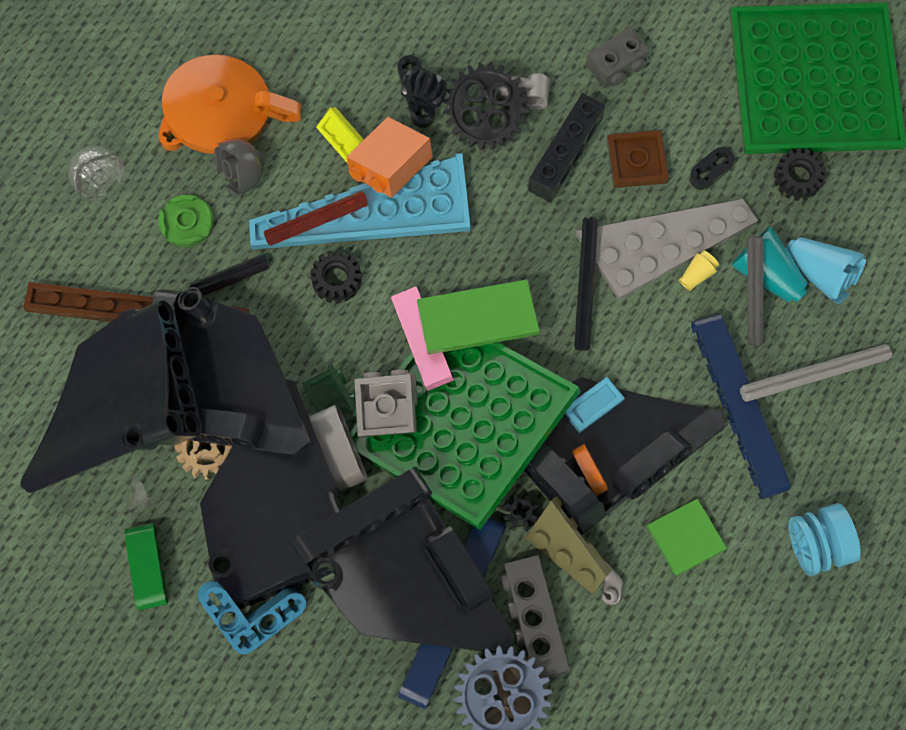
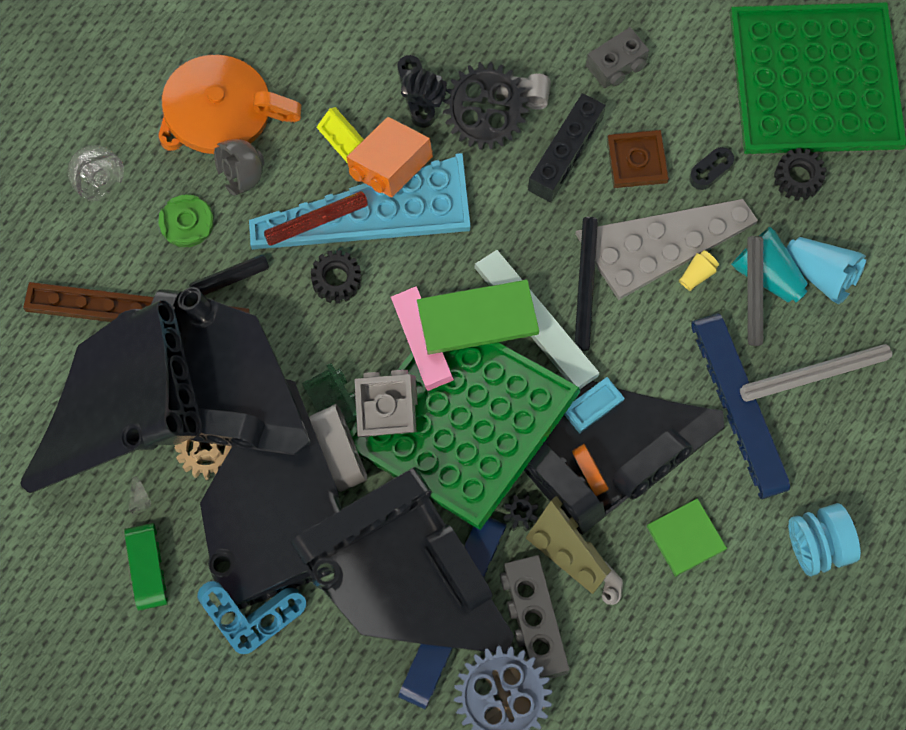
none -> light aqua tile [475,250,599,389]

